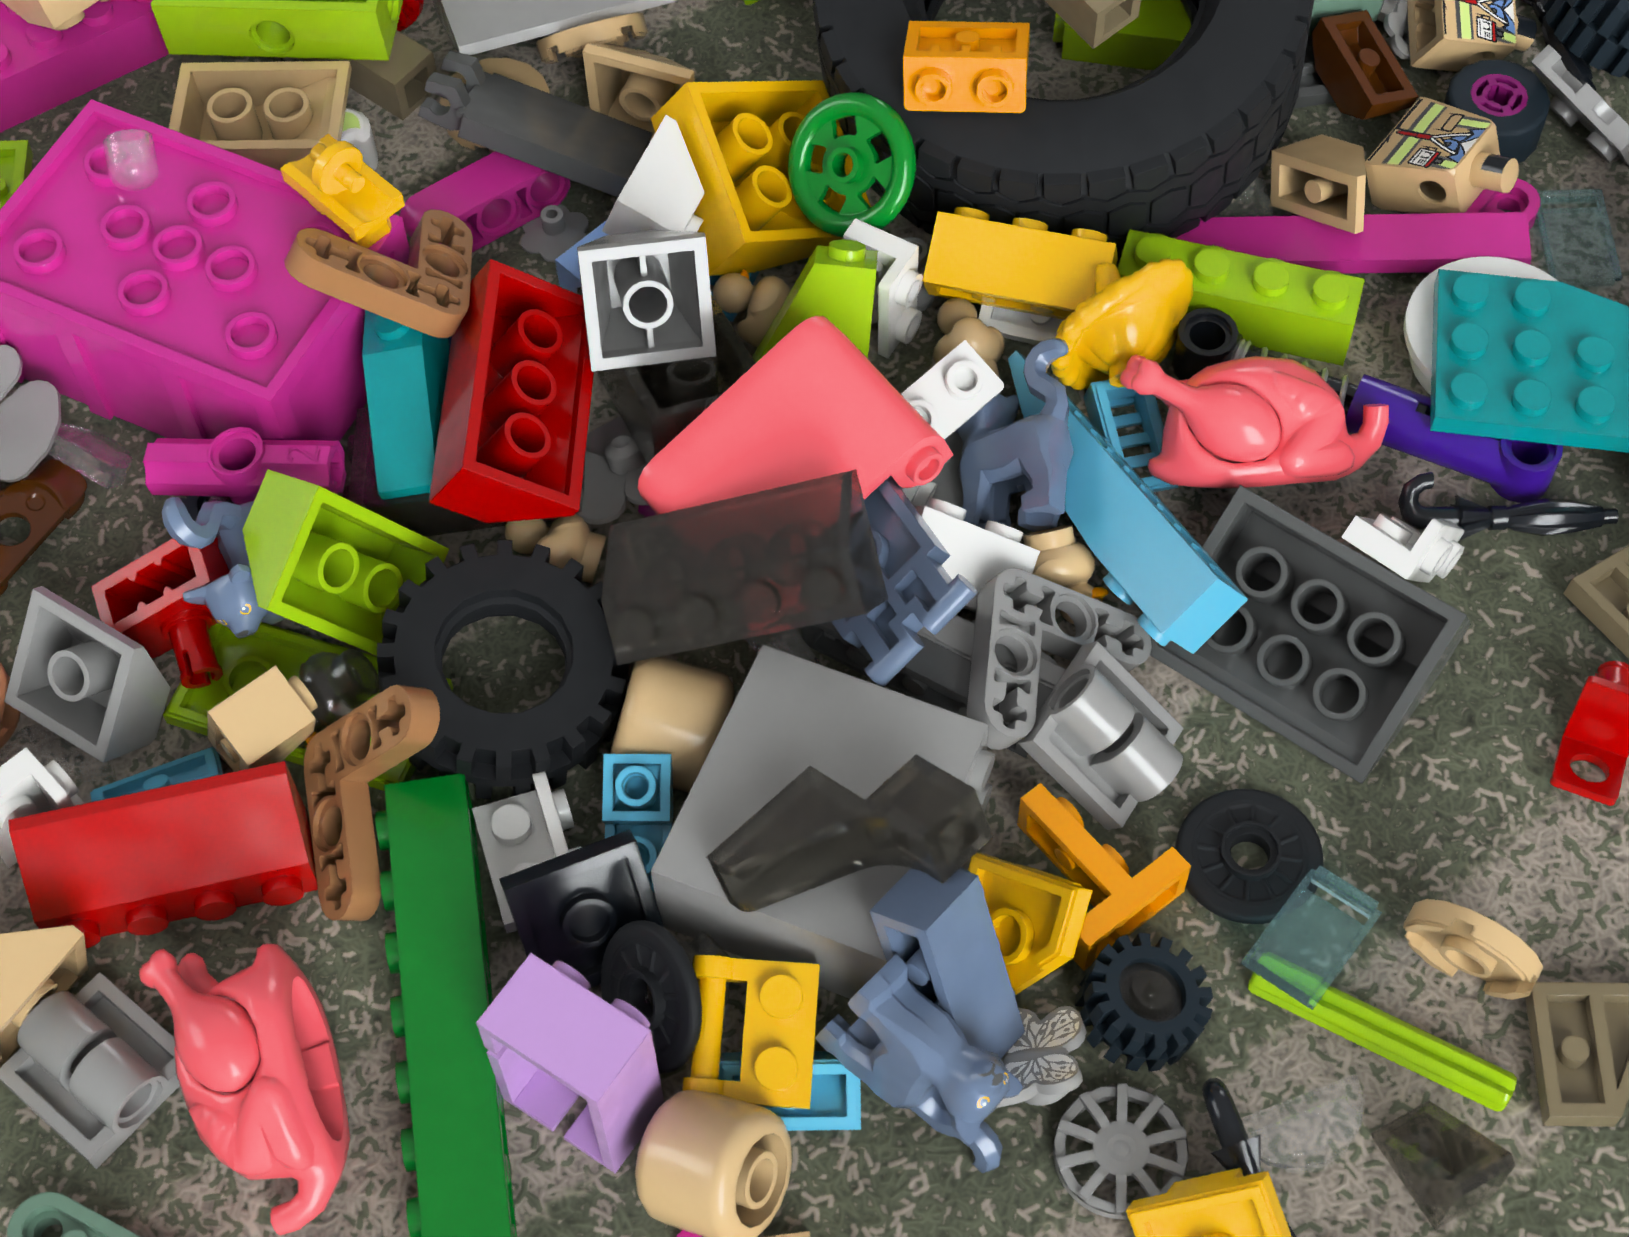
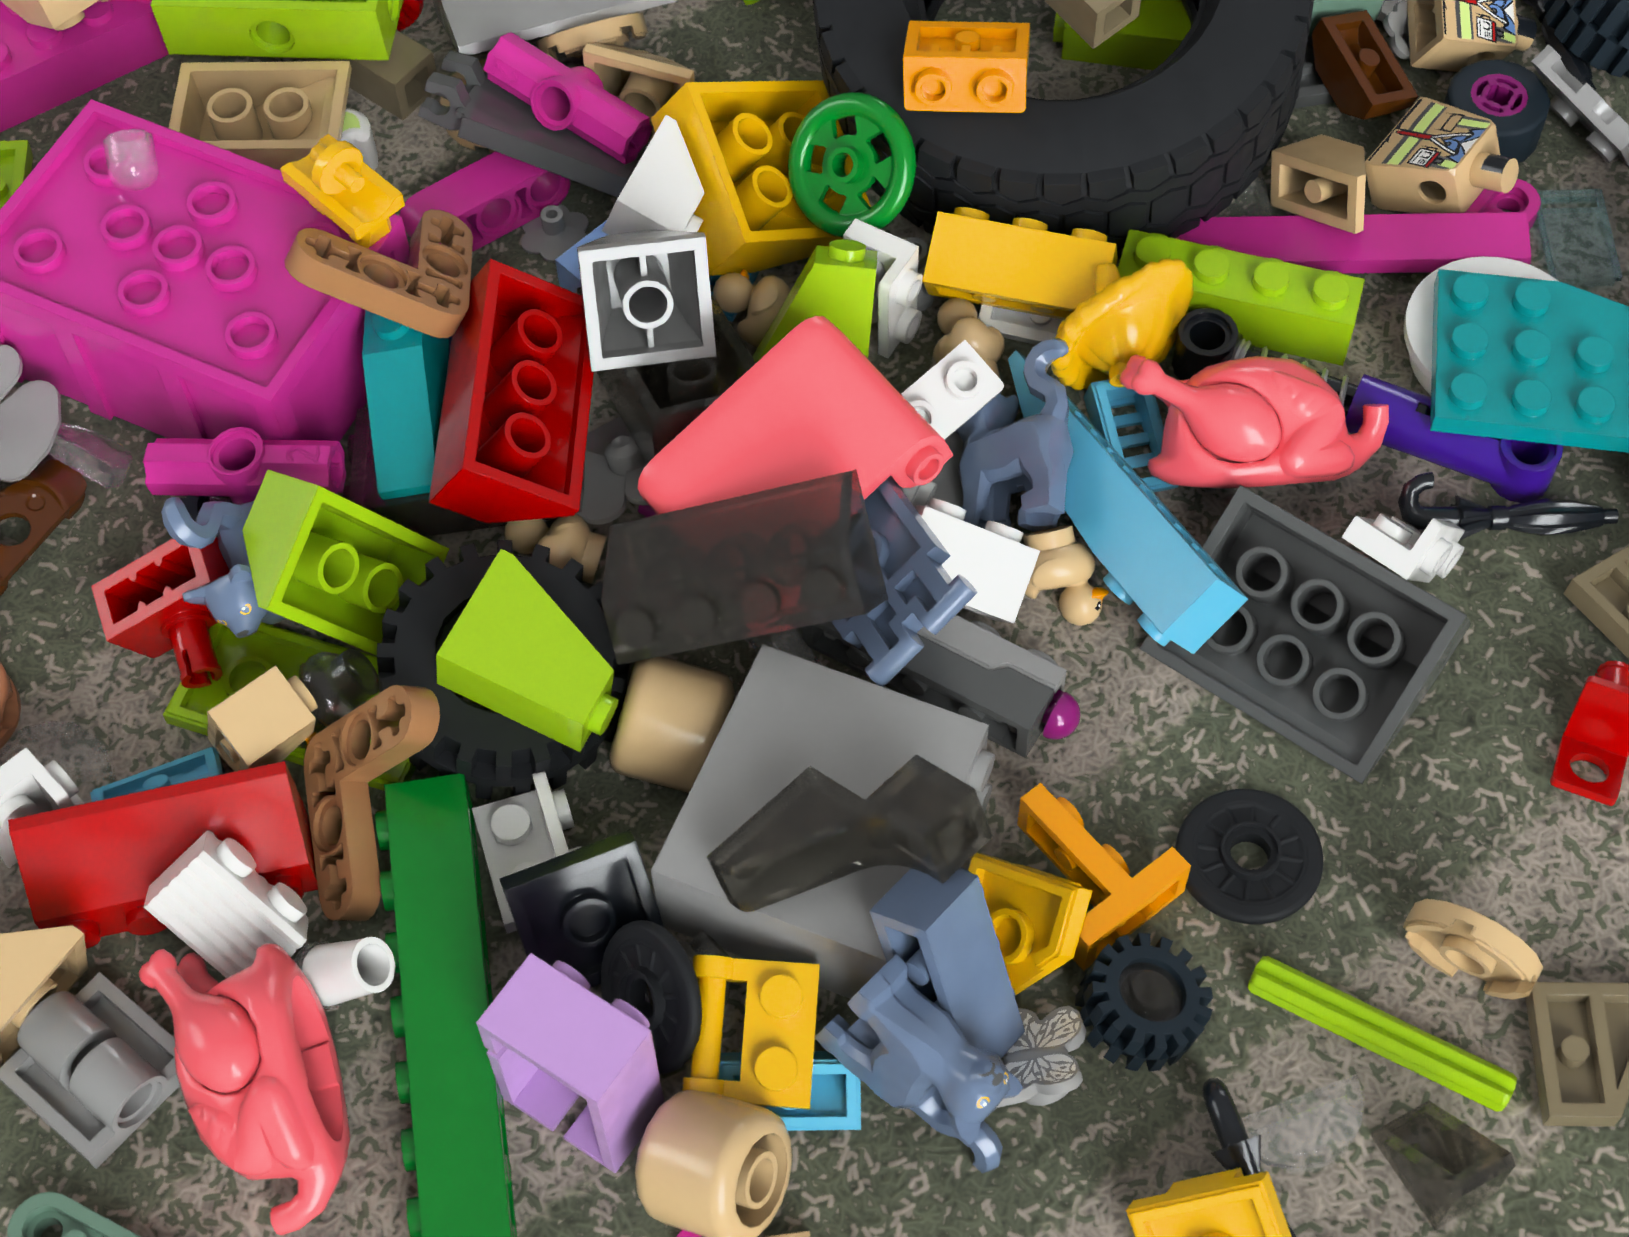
light grey slope [4,586,171,763] -> none
medium azure slope [602,754,673,893] -> none
light grey beam [967,568,1152,750] -> none
light grey plate [1018,641,1184,830] -> none
light grey wheel [1053,1083,1189,1220] -> none
clear light blue piece [1241,865,1382,1010] -> none
none -> white brick [144,830,309,978]
none -> white piece [294,937,395,1011]
none -> lime slope [436,549,618,752]
none -> dark pink piece [483,32,653,165]

